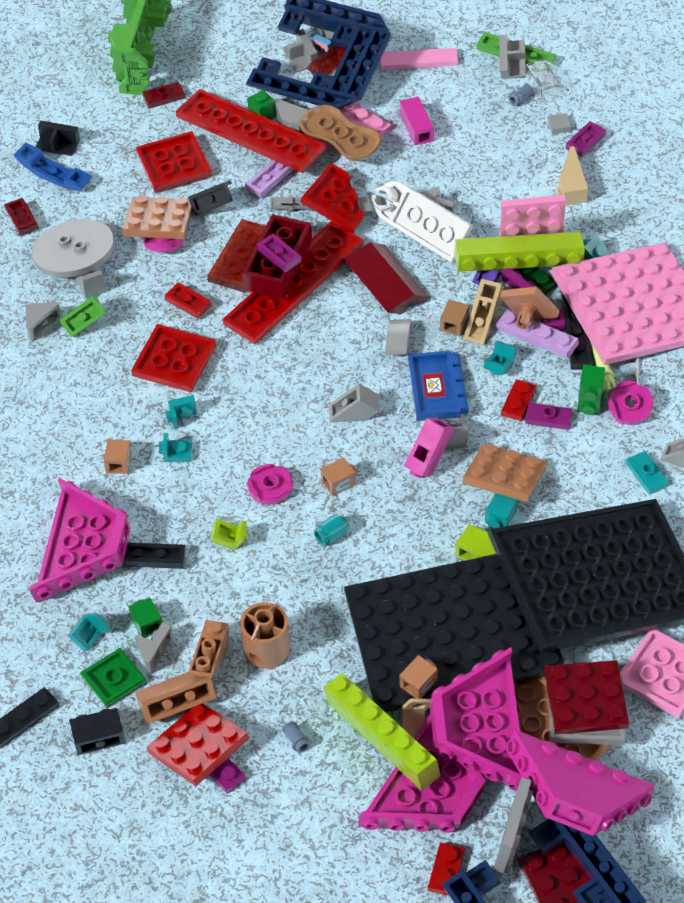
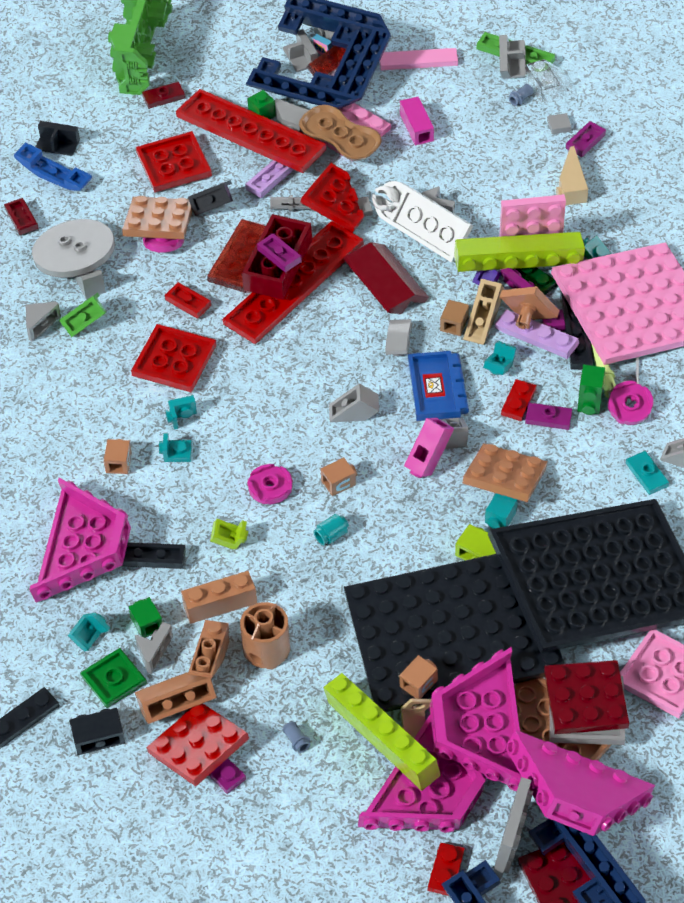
none -> nougat brick [181,570,257,624]

